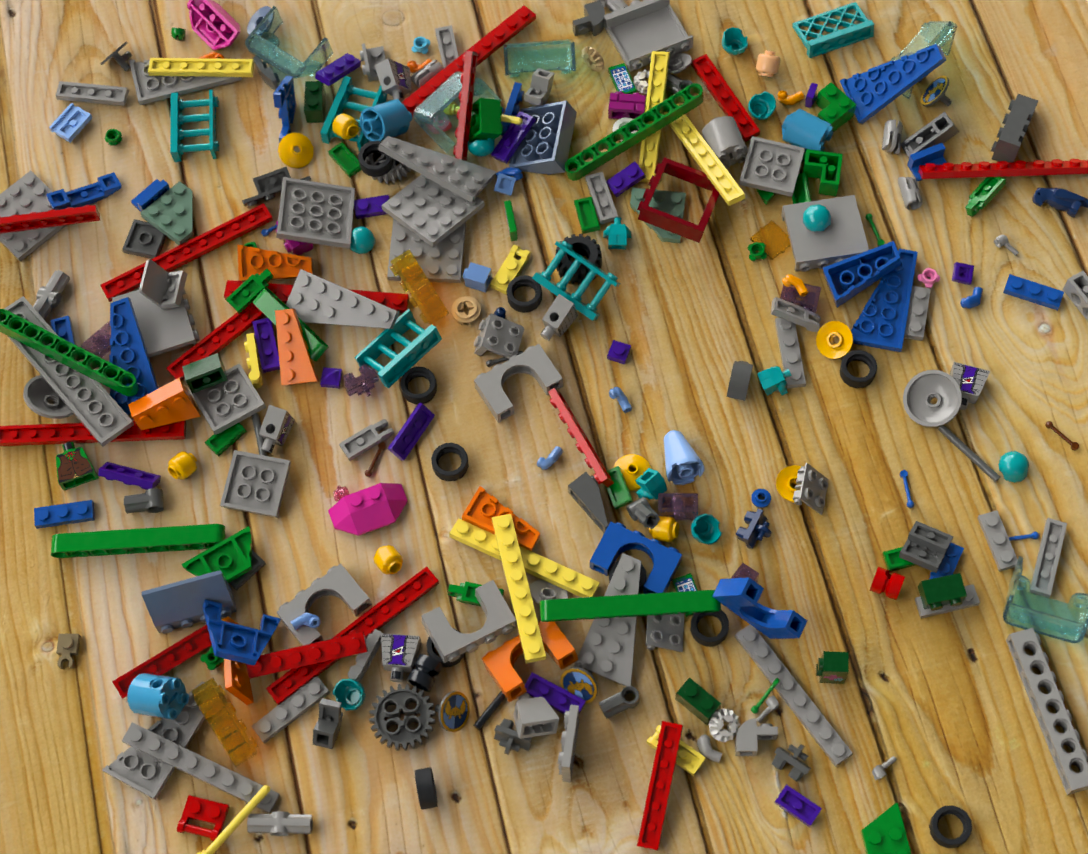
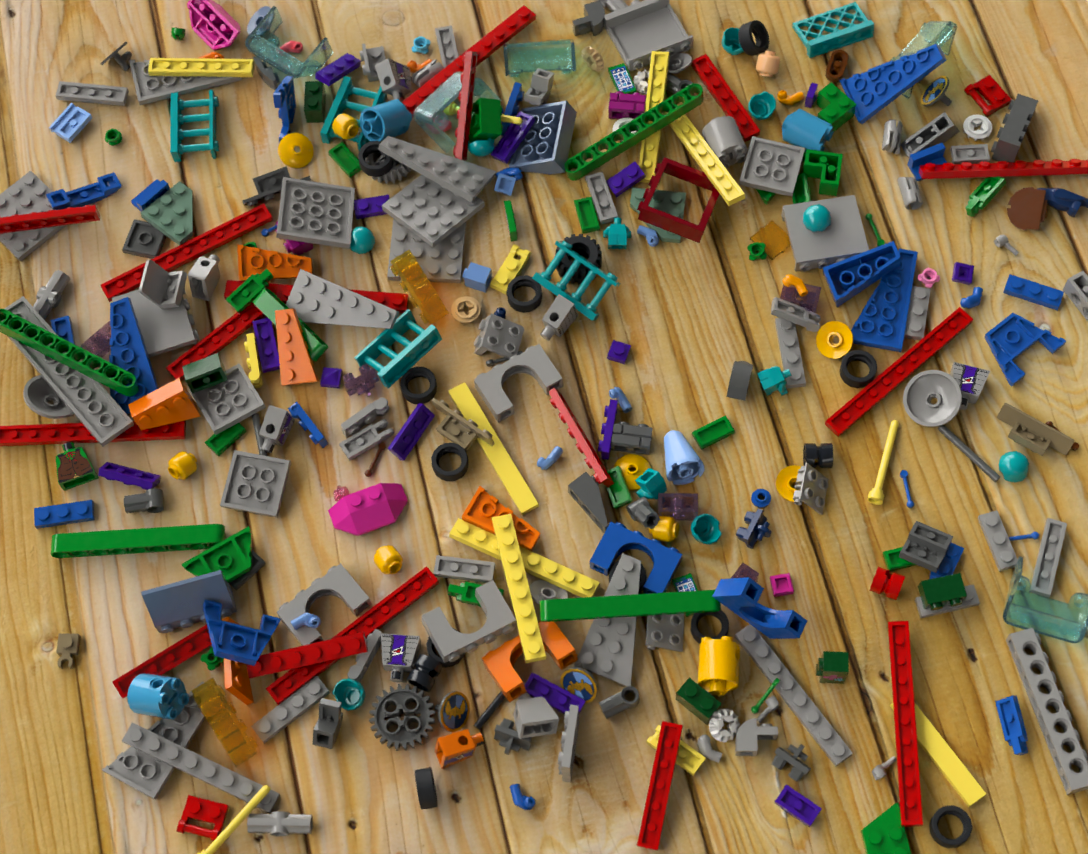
none -> light grey torso [188,254,220,301]
none -> coral arm [277,41,303,56]
none -> blue hinge [288,402,328,448]
none -> light grey hinge [341,398,389,438]
none -> dark tan bracket [431,398,495,452]
none -> light grey plate [433,555,495,583]
none -> orange torso [434,729,484,769]
none -> light yellow tile [448,382,539,515]
none -> blue arm [510,784,536,810]
none -> dark purple plate [598,399,618,460]
none -> dark grey brick [611,422,652,455]
none -> medium blue arm [637,225,659,247]
none -> green tile [692,415,735,450]
none -> yellow cylinder [698,636,740,695]
none -> black tyre [738,20,769,56]
none -> dark pink tile [770,573,794,597]
none -> black wheel [803,443,833,468]
none -> reddish brown plate [825,50,849,82]
none -> red plate [825,307,973,437]
none -> light yellow piece [867,420,899,505]
none -> red plate [888,621,923,827]
none -> light yellow tile [890,702,986,807]
none -> light grey plate [950,144,990,164]
none -> white gear [963,115,992,141]
none -> red plate [964,75,1012,117]
none -> blue wing [984,313,1066,387]
none -> blue hinge [995,695,1028,755]
none -> dark tan bracket [997,403,1075,456]
none -> reddish brown piece [1007,187,1048,231]

